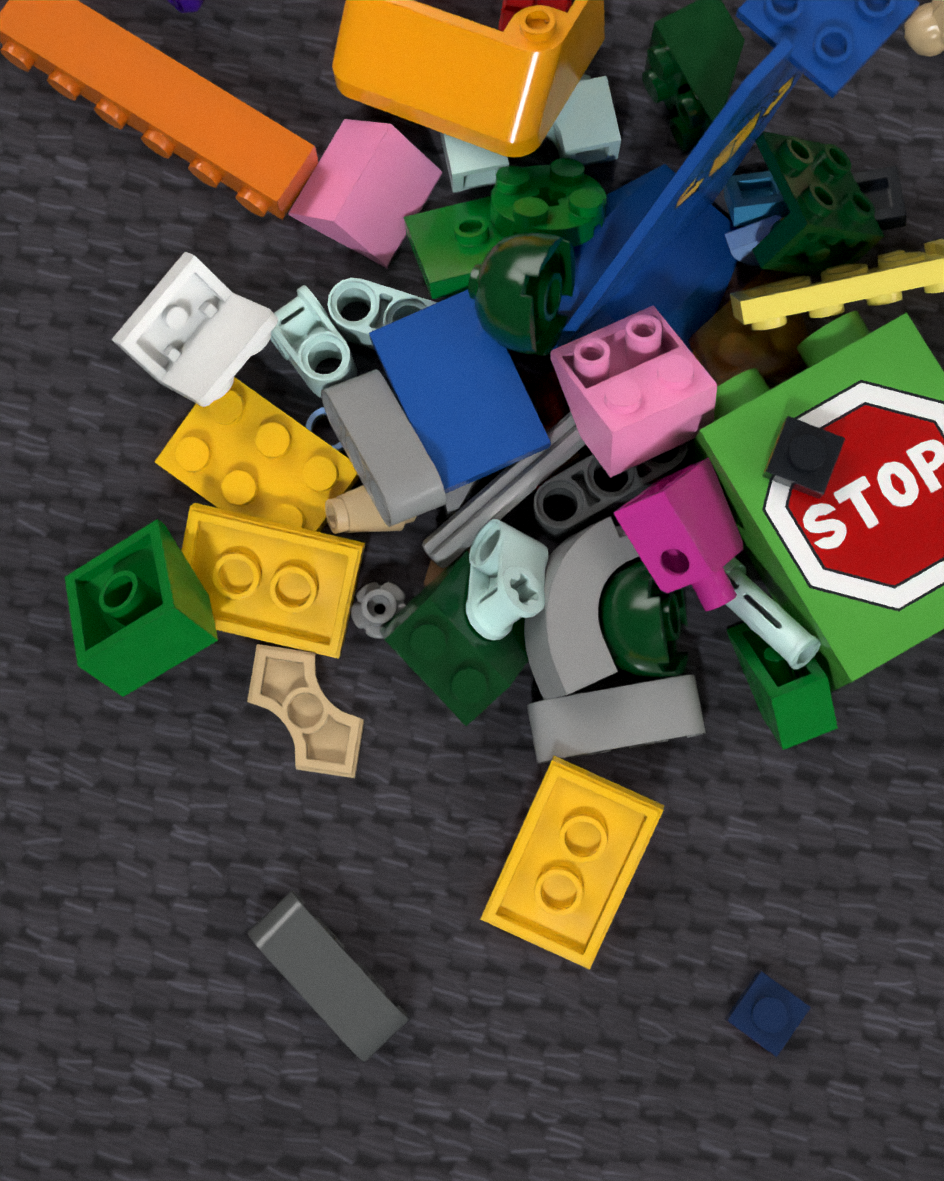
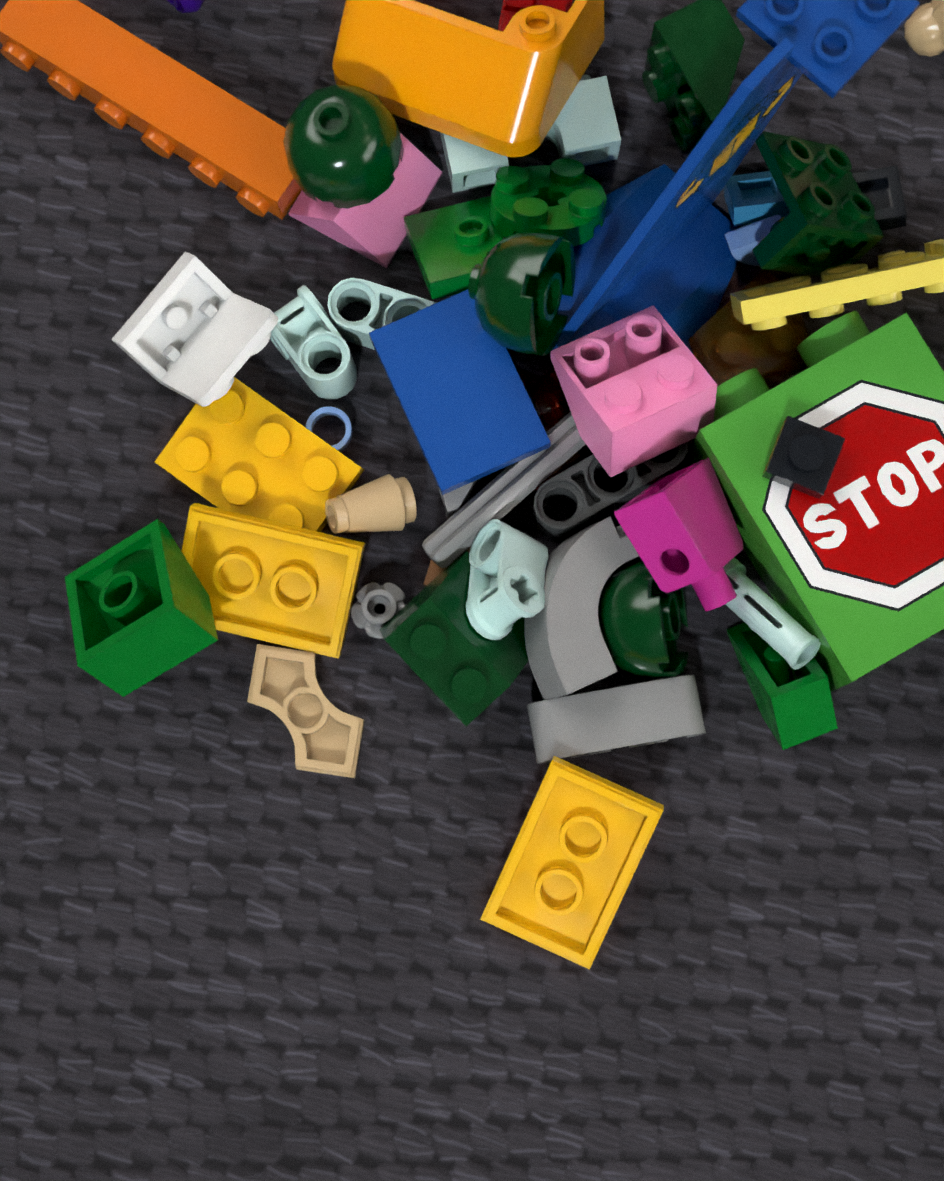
dark grey beam [247,890,410,1062] -> none
light grey beam [321,369,446,527] -> none
dark blue plate [725,970,811,1057] -> none
none -> dark green cylinder [283,85,404,209]

